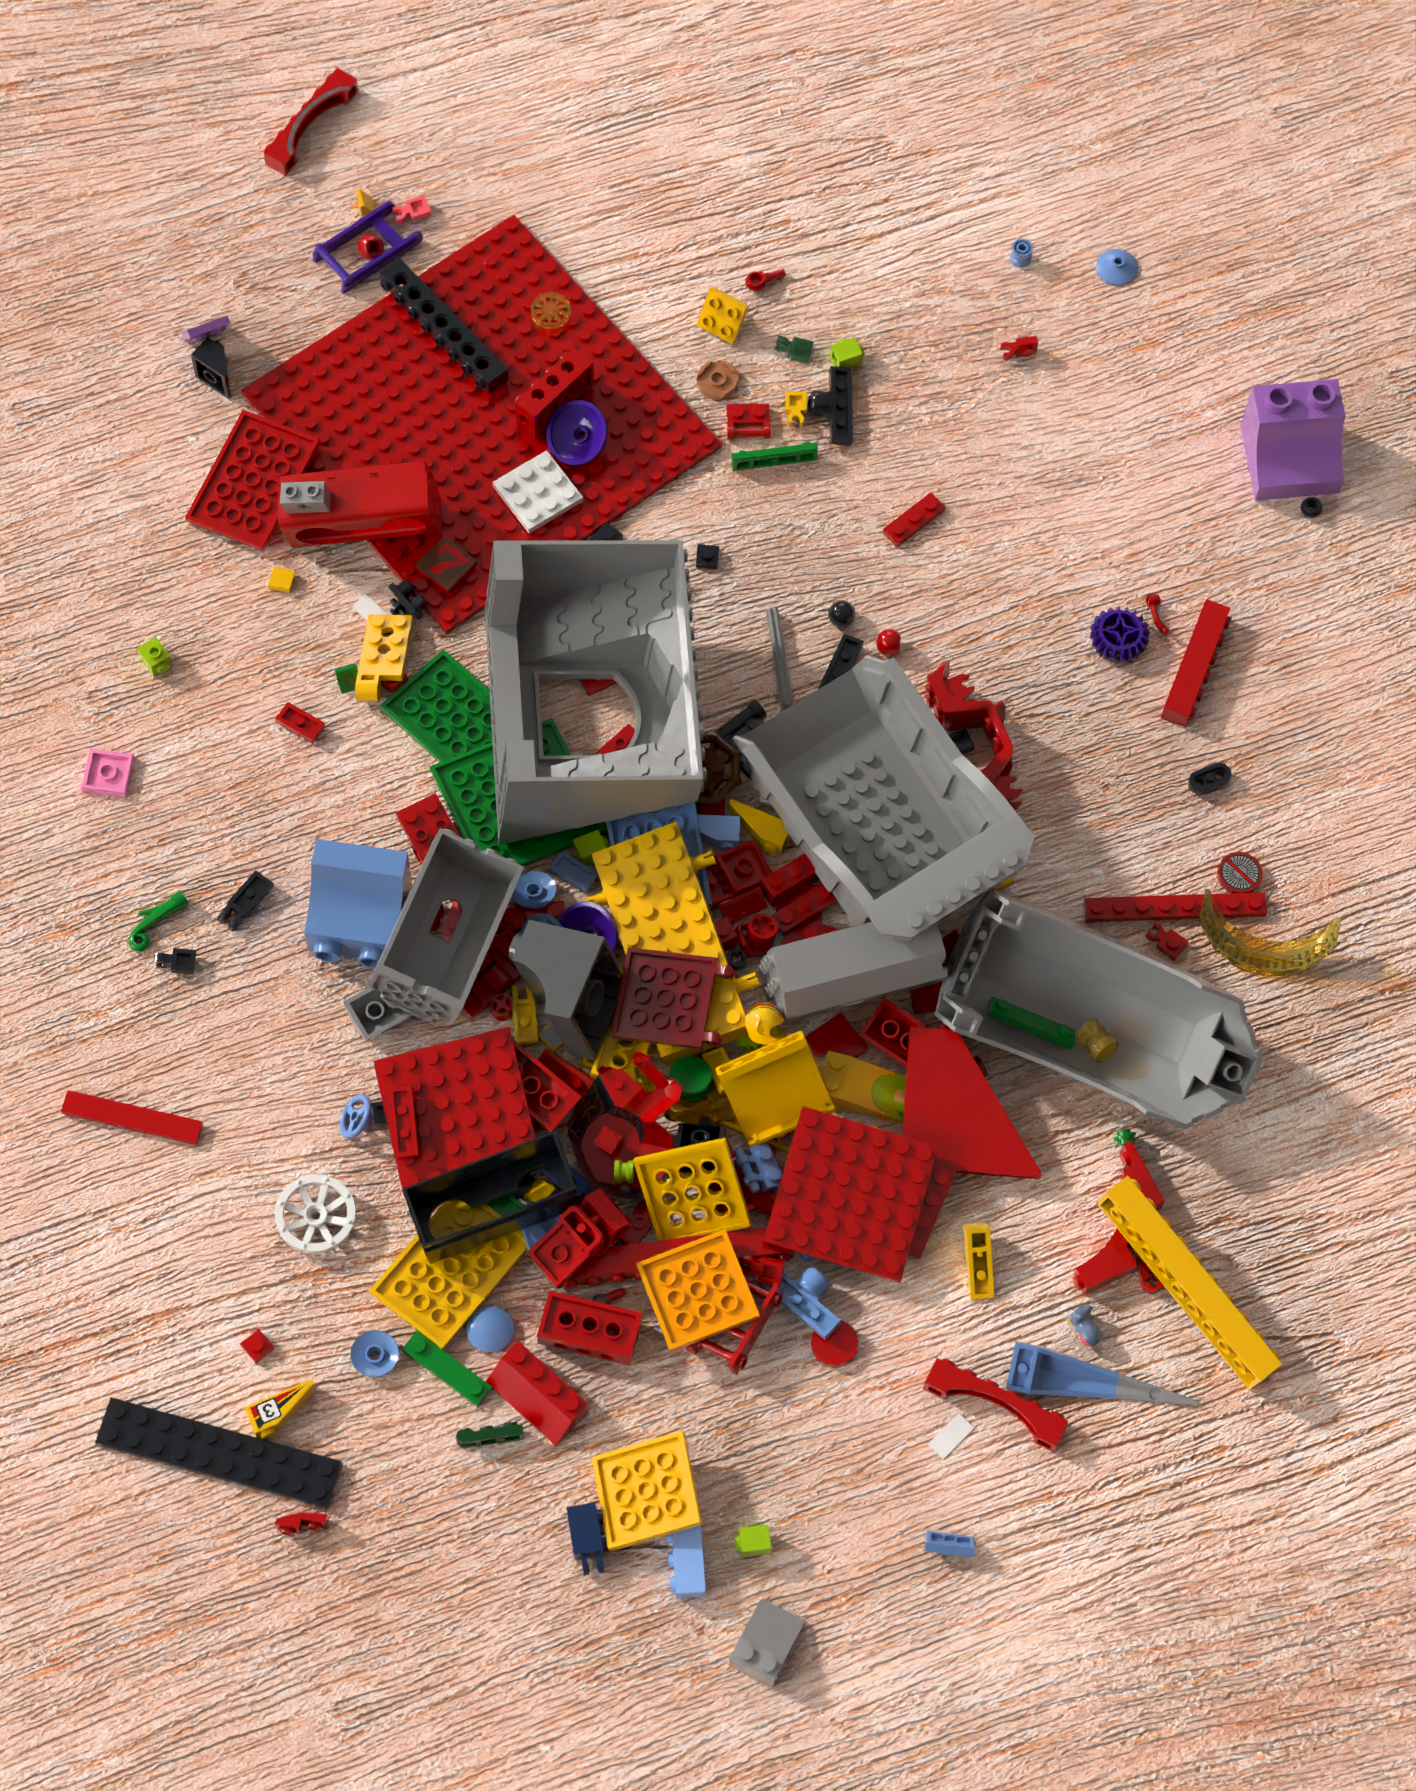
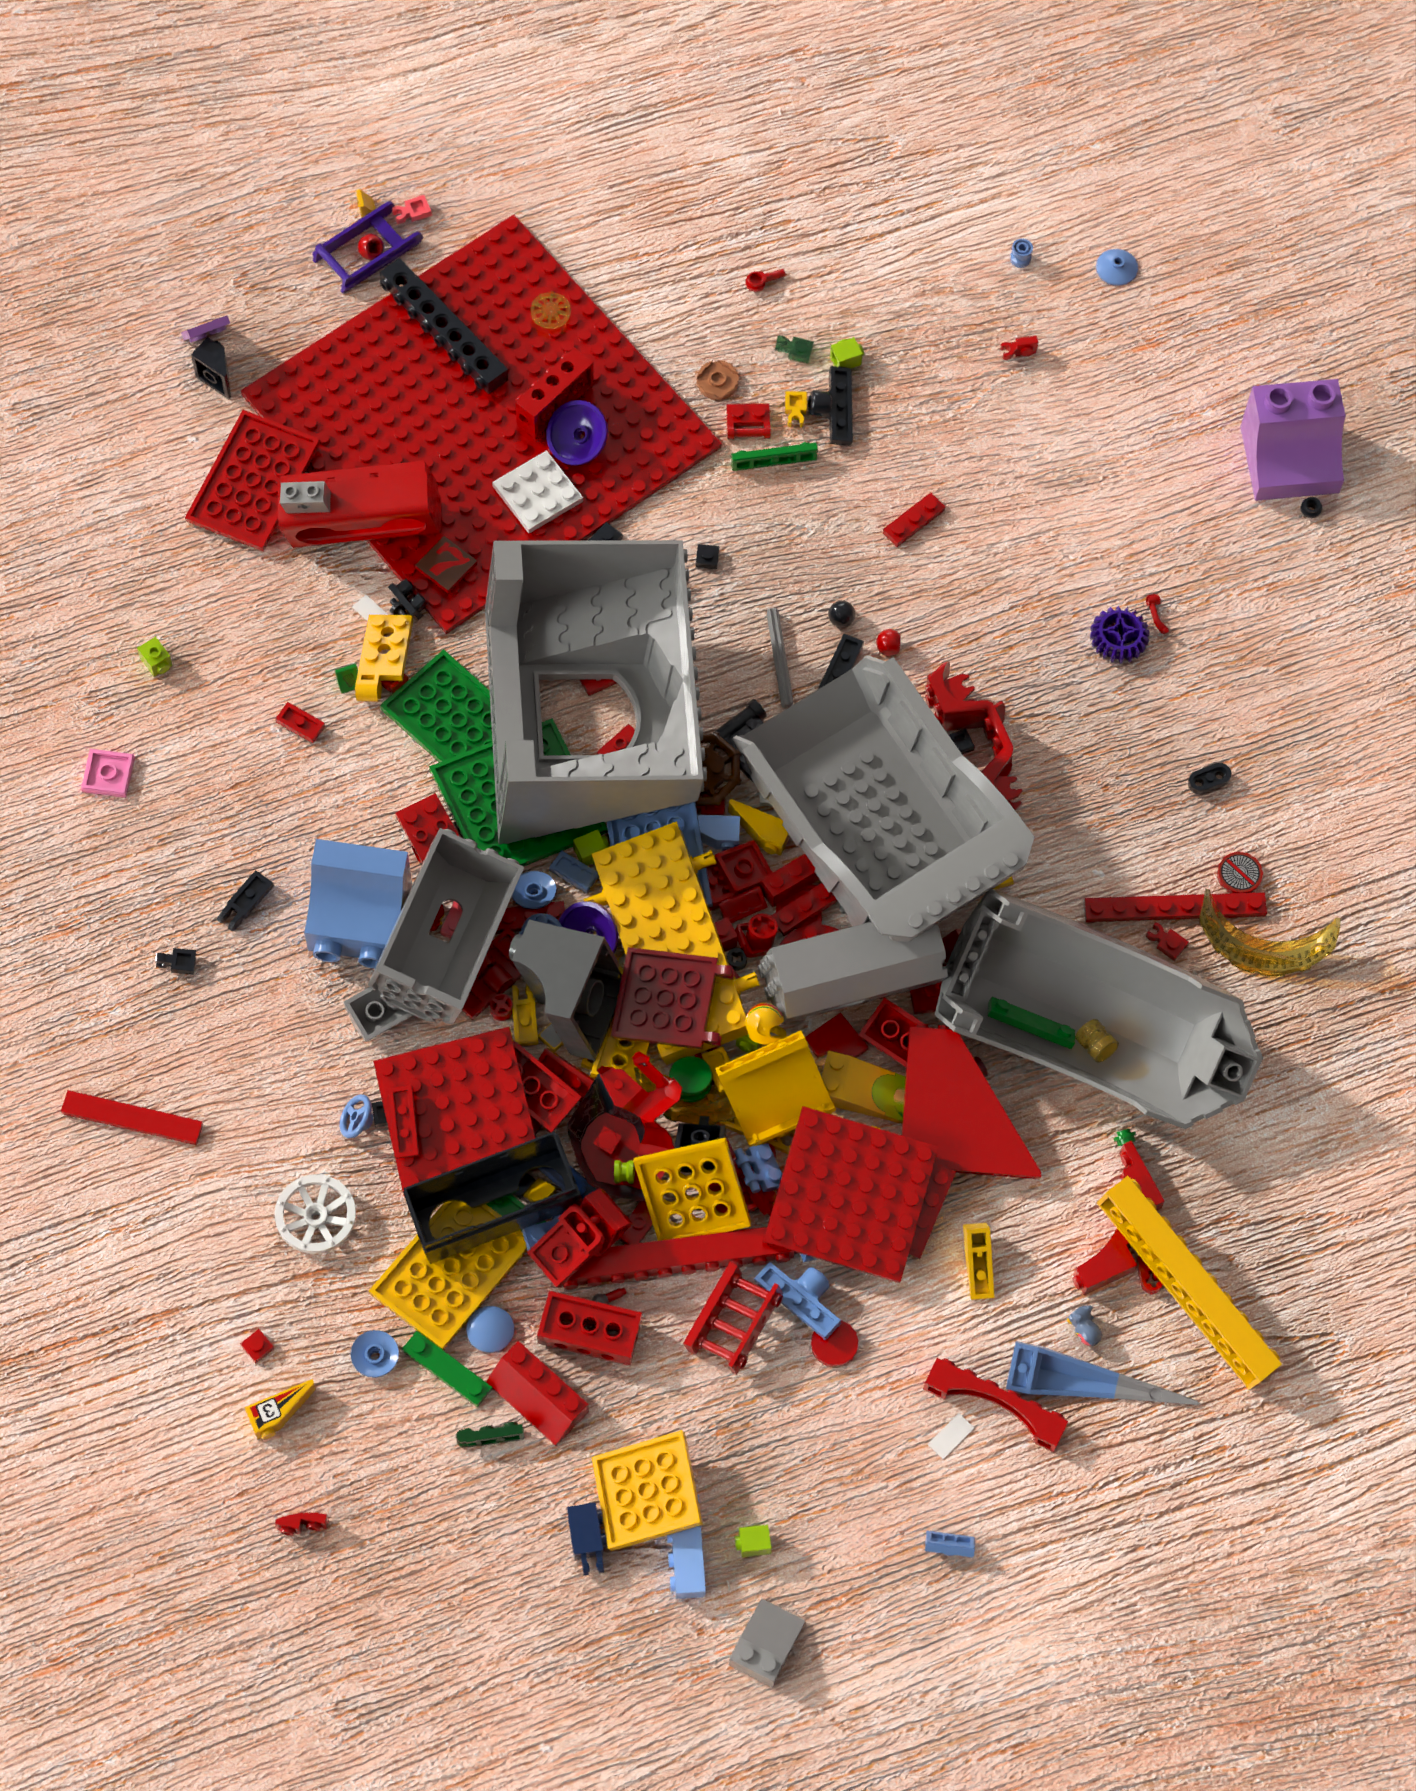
black plate [95,1397,343,1510] -> none
green plant [128,890,189,952] -> none
red arch [263,68,359,176] -> none
yellow tile [268,566,296,593] -> none
light orange plate [636,1229,760,1352] -> none
yellow plate [696,286,749,344] -> none
red plate [742,1255,785,1286] -> none
red brick [1161,599,1232,727] -> none

